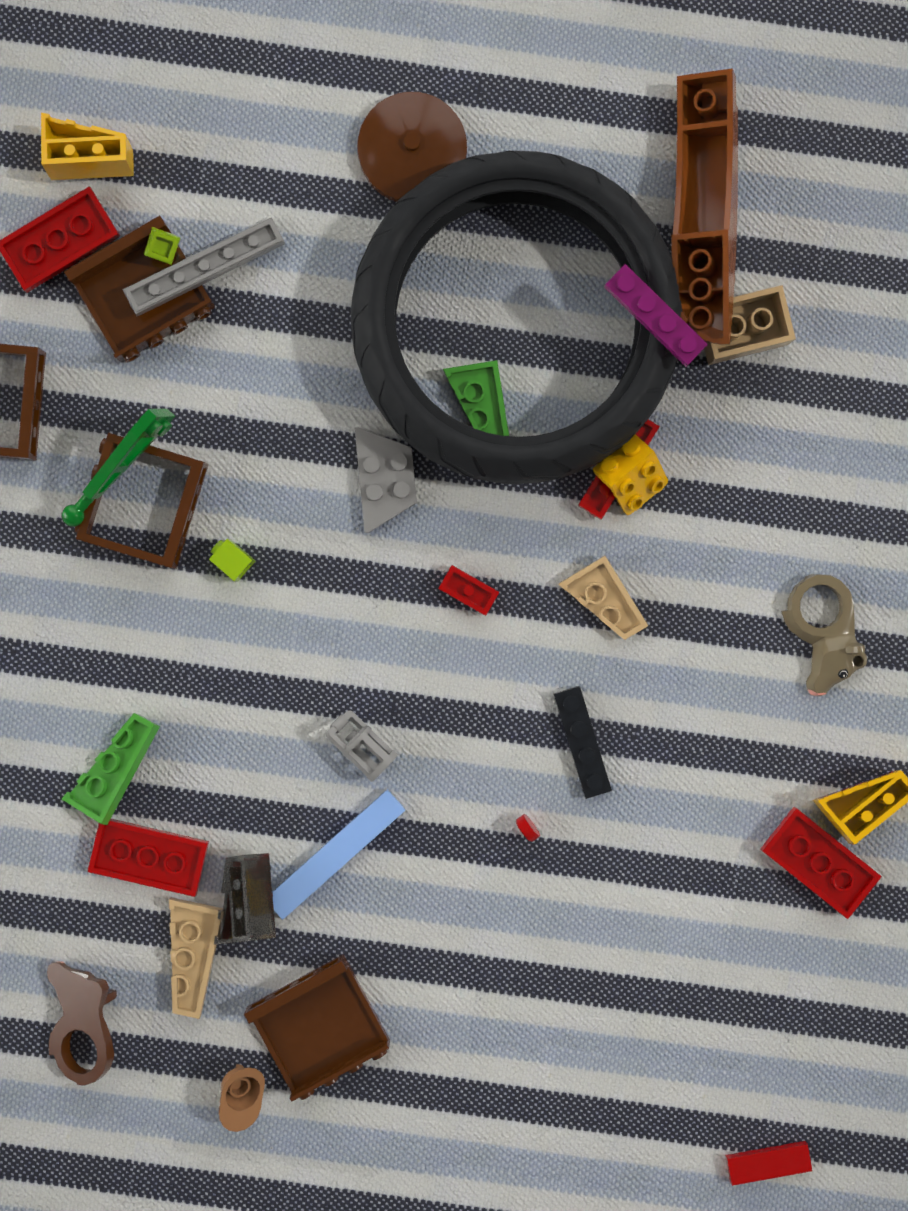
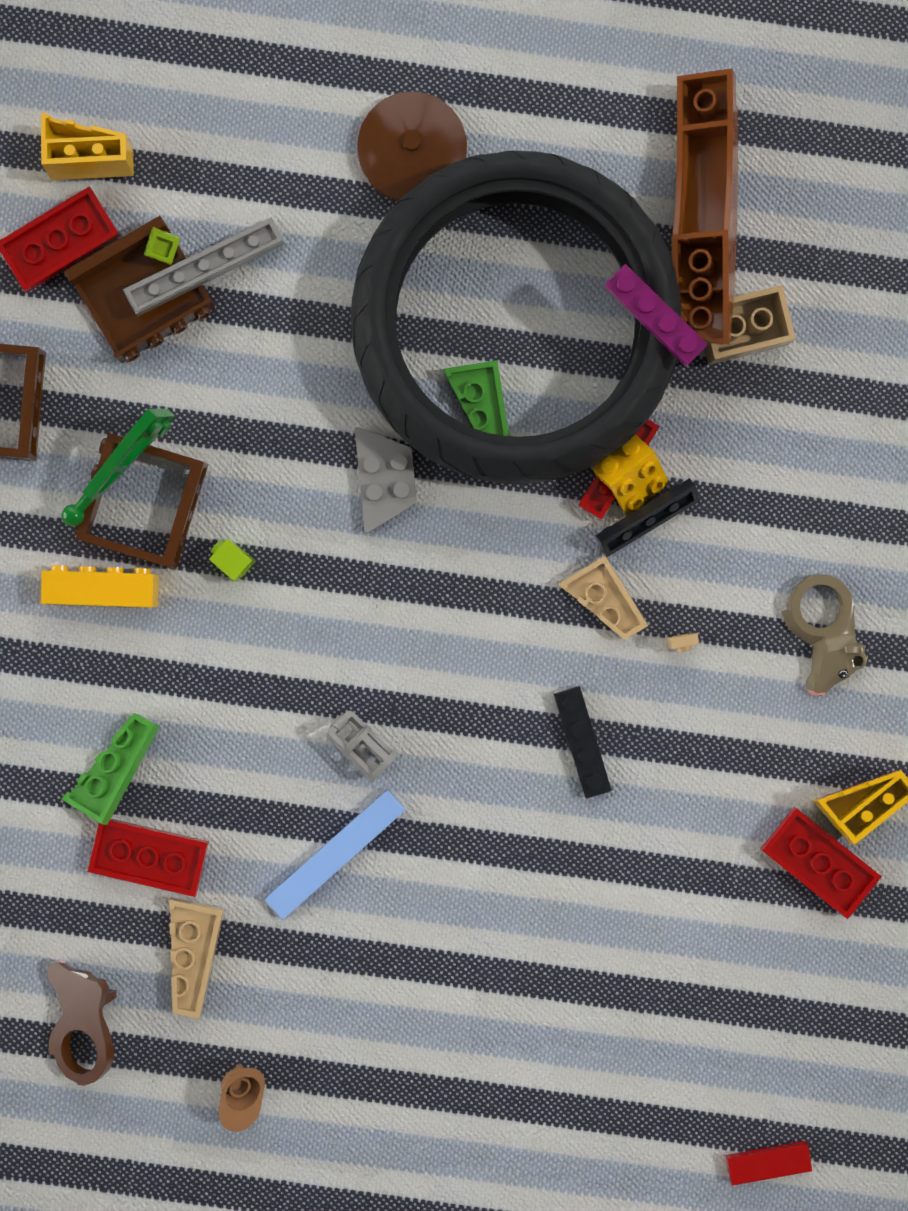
clear smoke wedge [214,853,276,945] -> none
reddish brown panel [244,954,390,1102] -> none
red plate [438,565,499,616] -> none
red tile [516,814,540,842] -> none
none -> yellow brick [41,565,159,607]
none -> black plate [595,478,700,557]
none -> tan plate [666,633,699,653]

